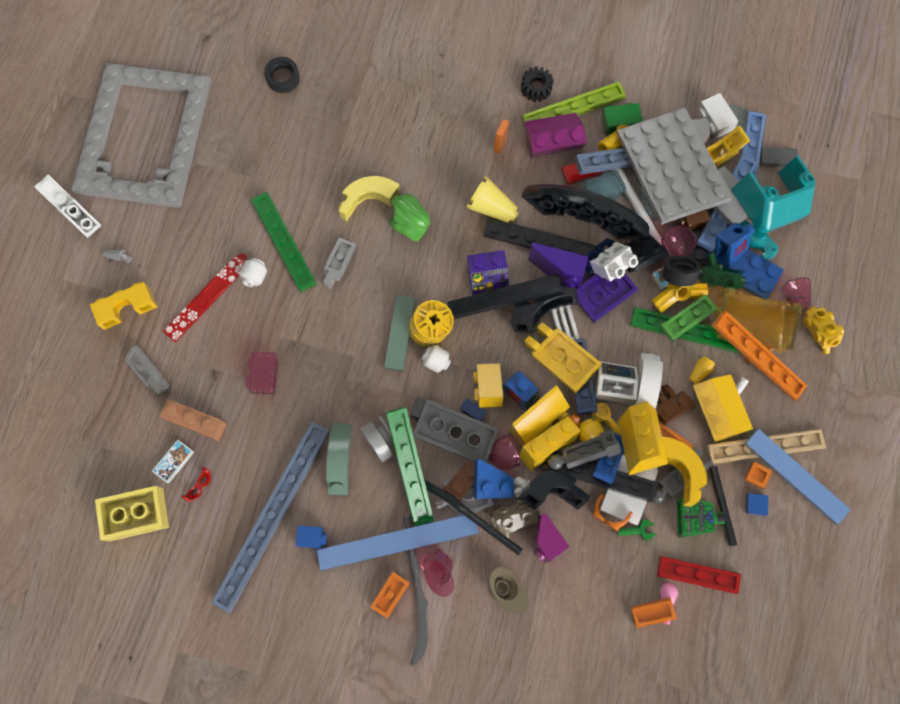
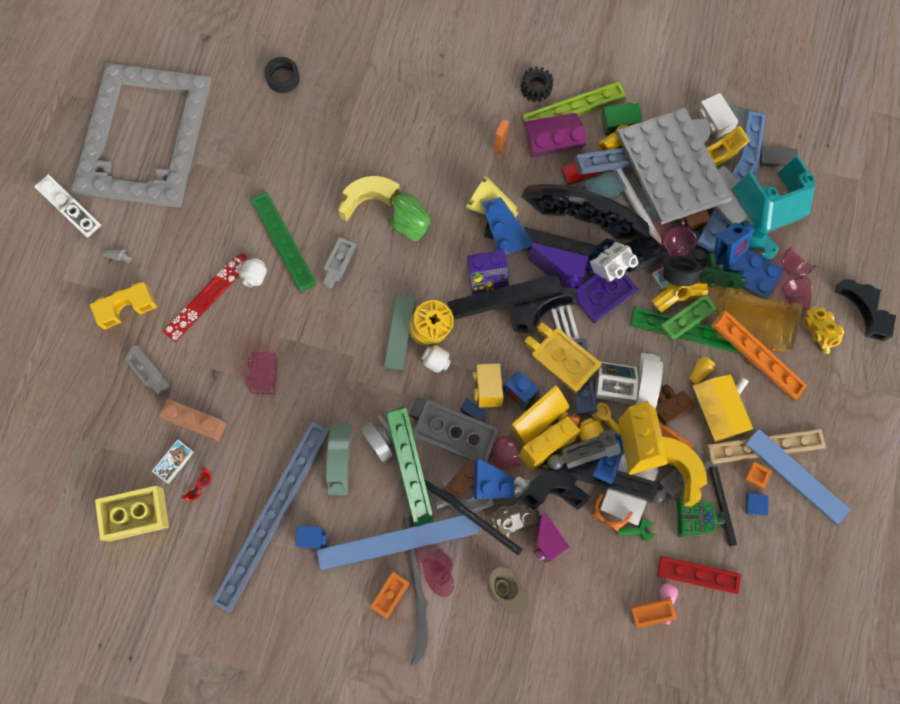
none -> blue wing [482,196,535,254]
none -> clear pink helmet [782,247,817,278]
none -> black arch [834,279,896,342]

